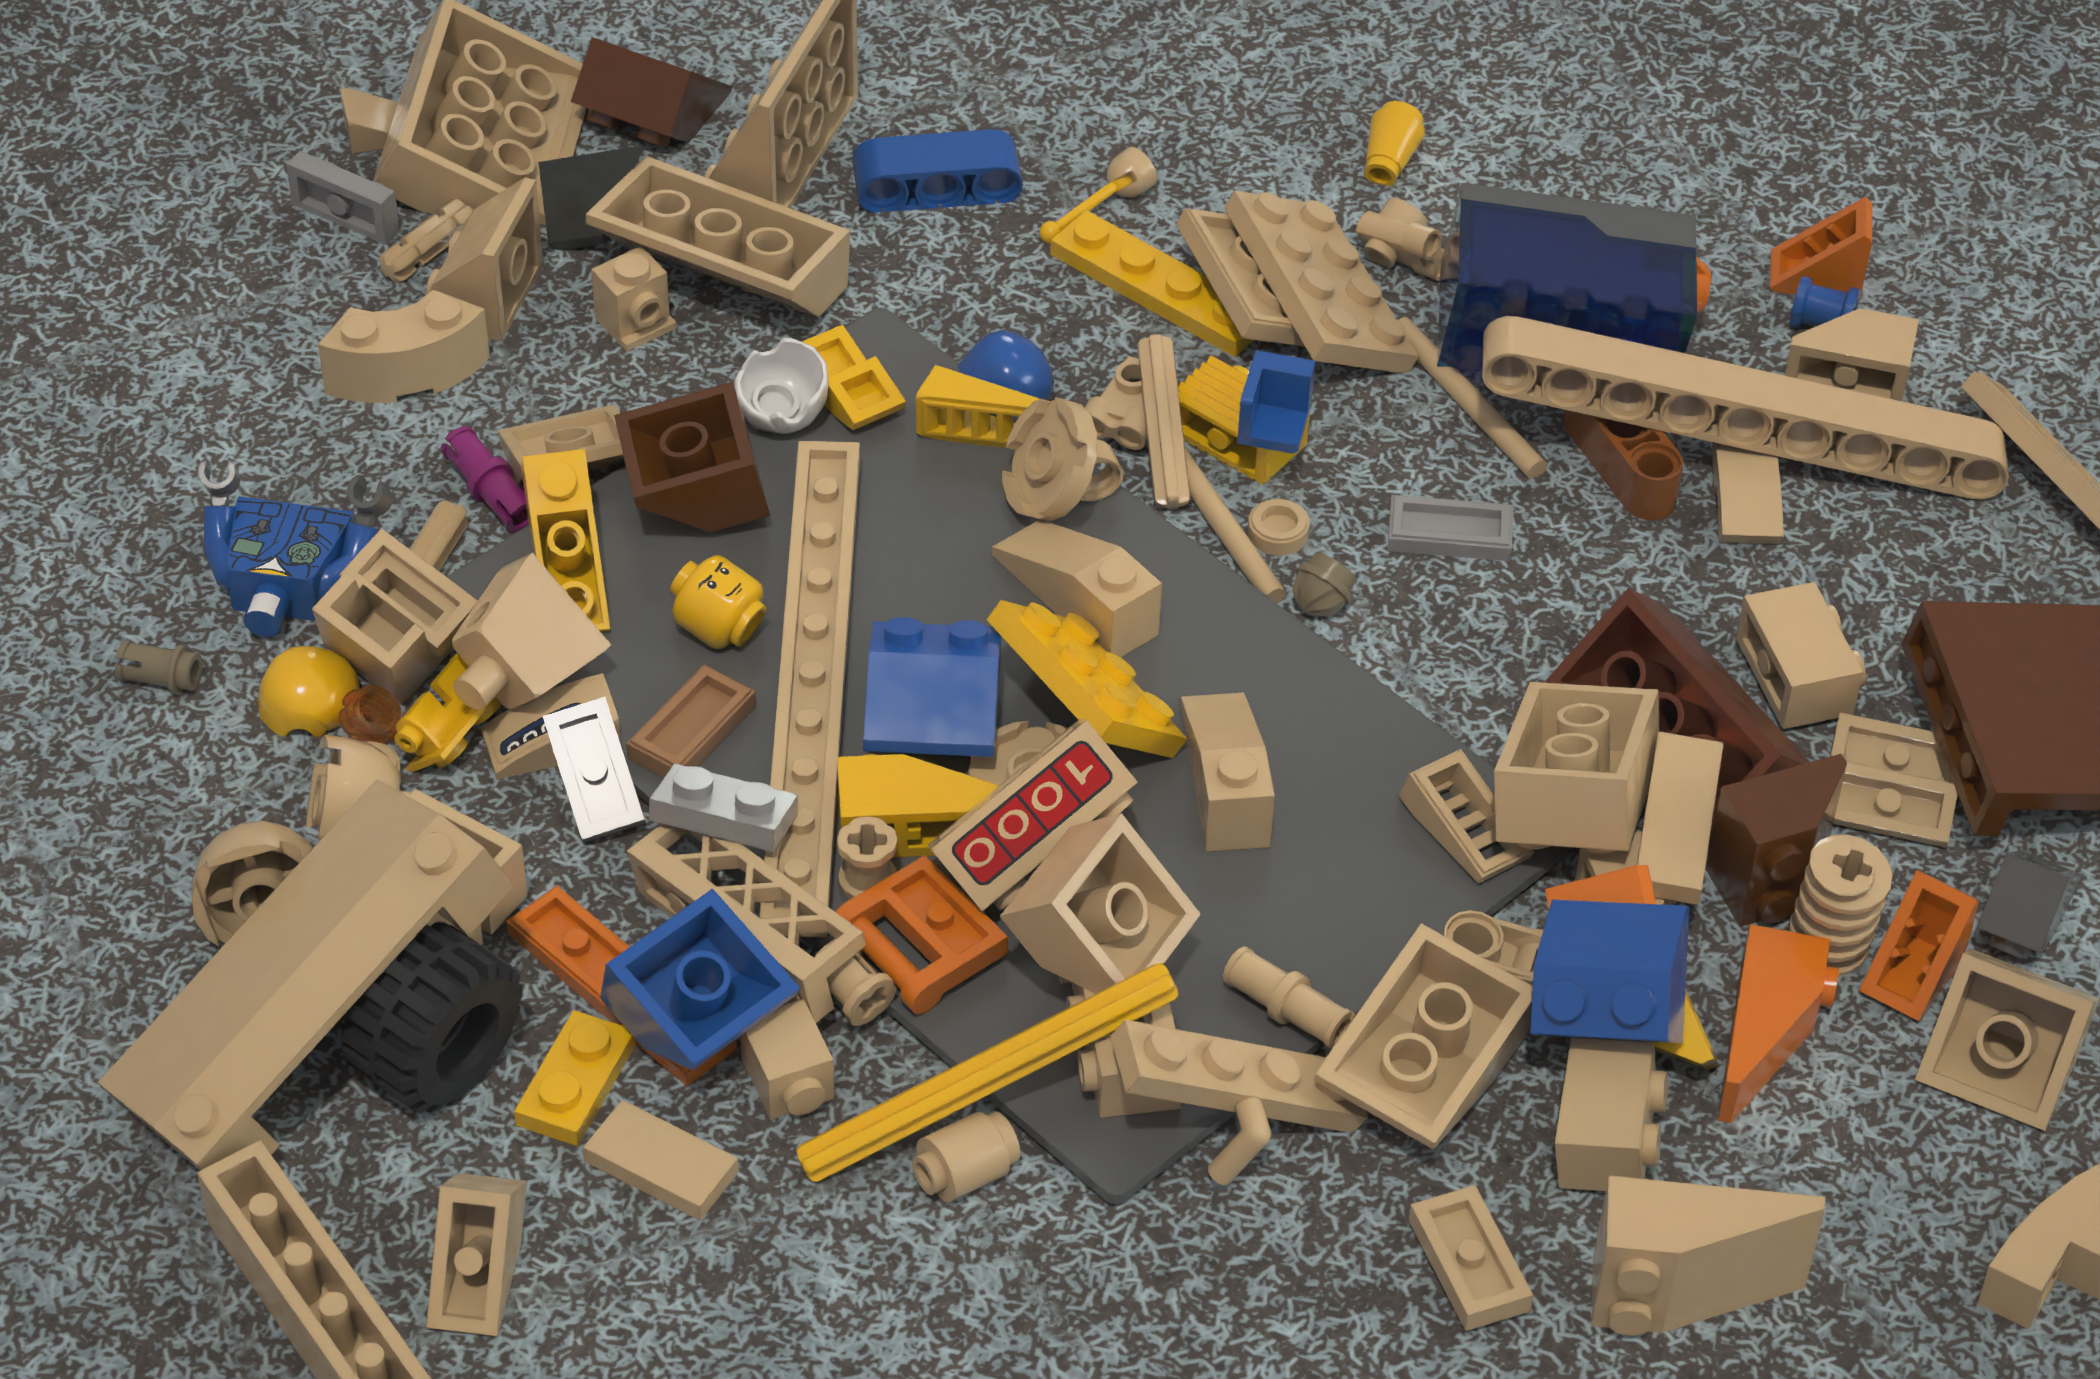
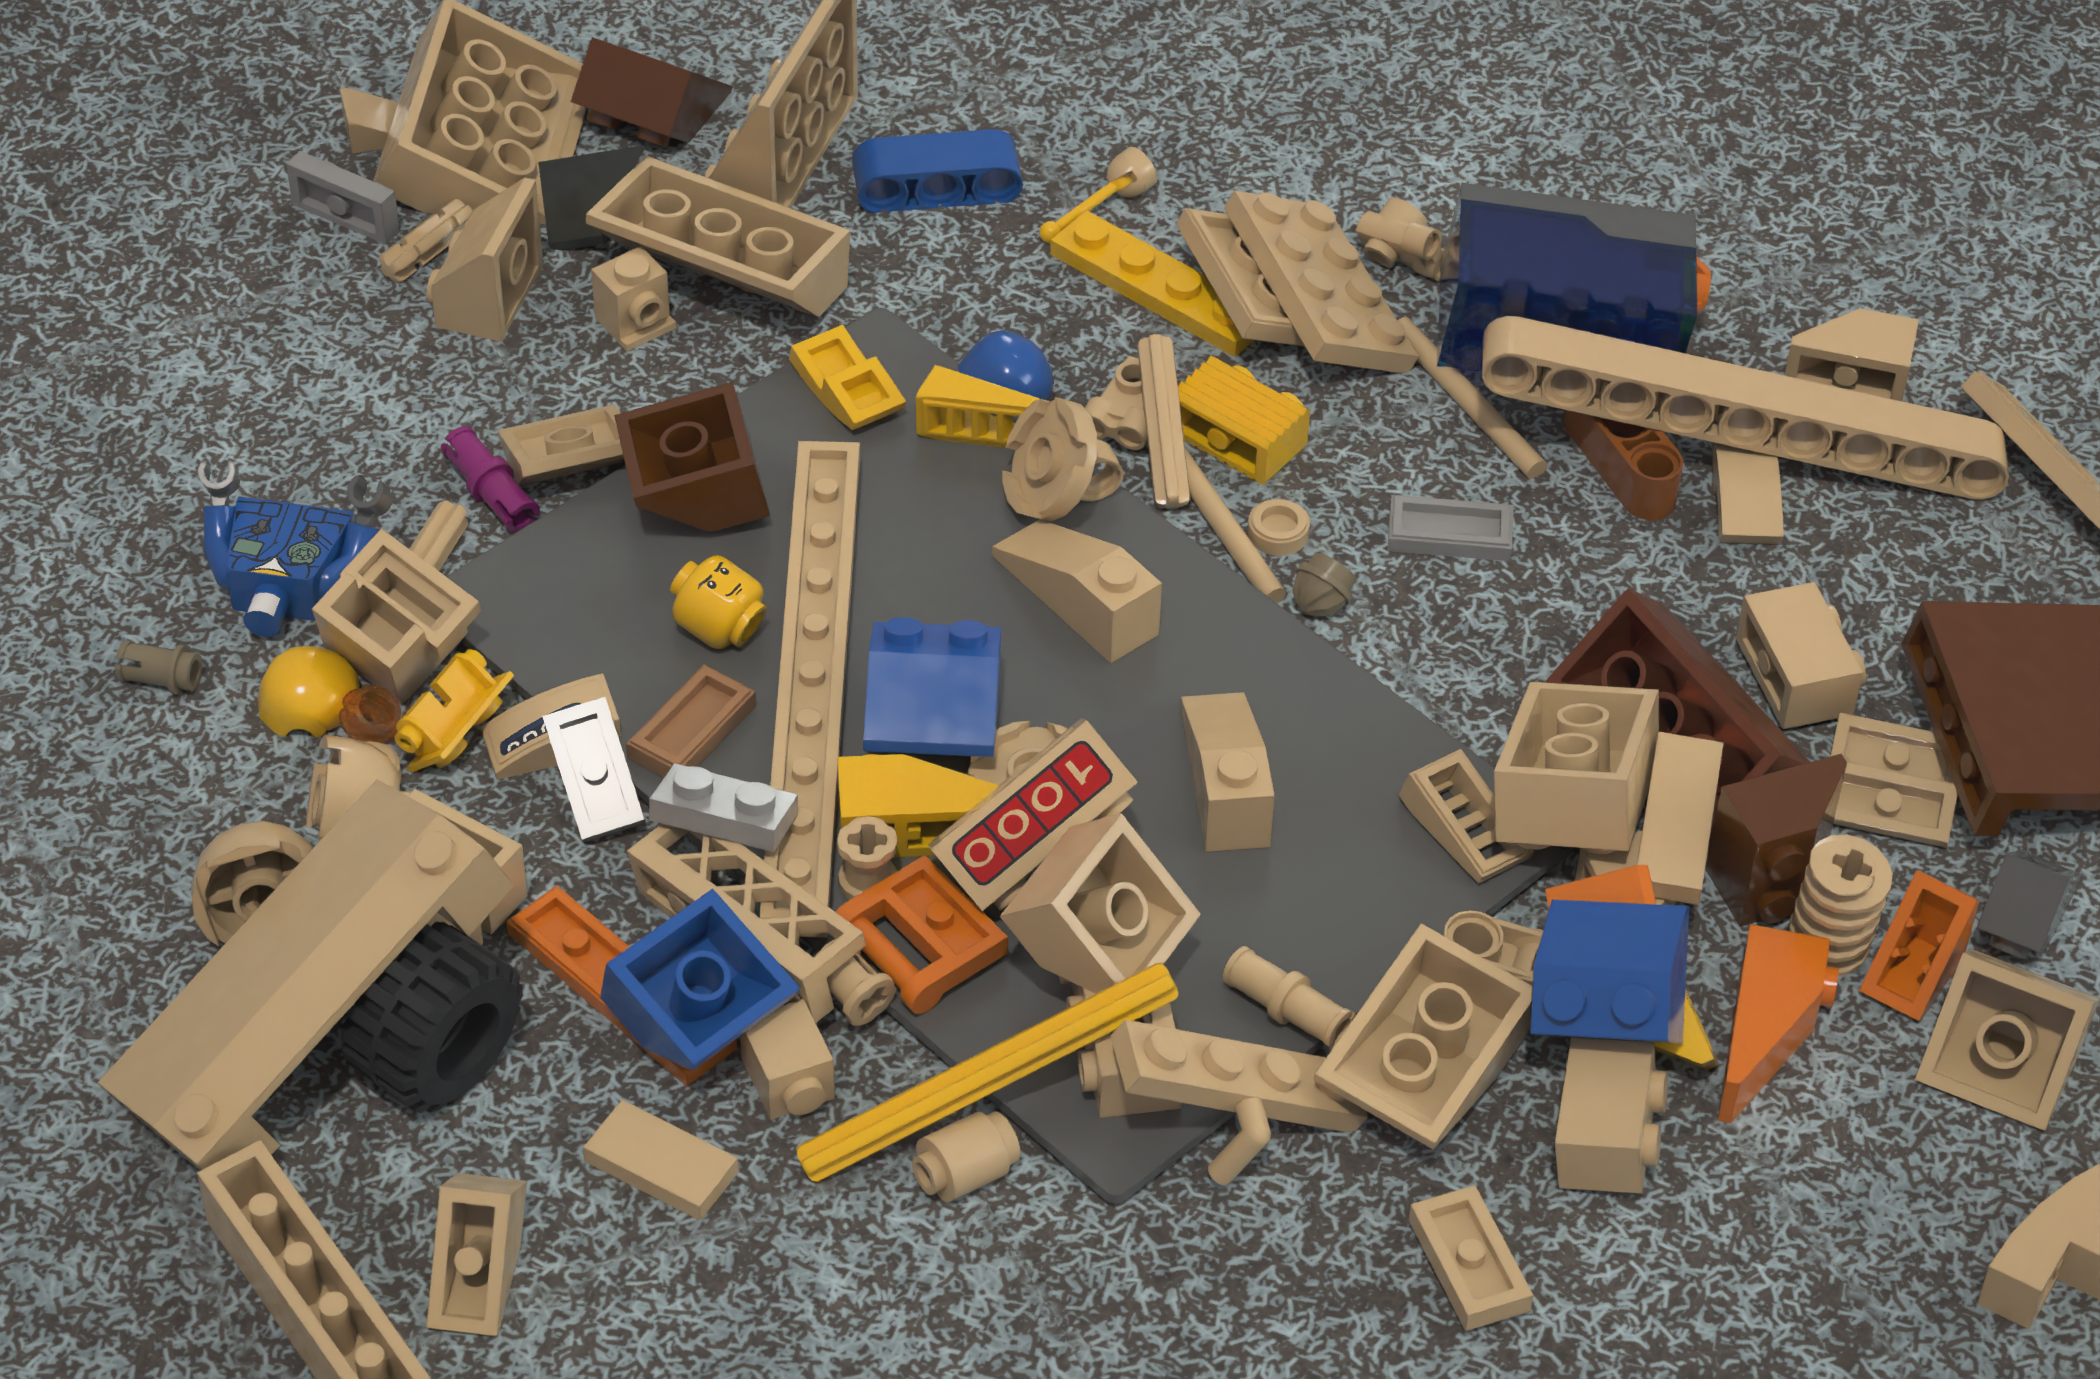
tan brick [318,290,490,403] -> none
tan torso [452,553,611,710] -> none
yellow plate [514,1010,636,1146] -> none
yellow slope [522,449,610,632] -> none
white hair [734,338,828,434] -> none
yellow plate [986,600,1188,758] -> none
blue panel [1237,350,1316,454] -> none
yellow cone [1364,101,1425,186] -> none
tan slope [1591,1176,1825,1336] -> none
orange slope [1770,196,1873,301] -> none
blue bush [1790,276,1861,329] -> none

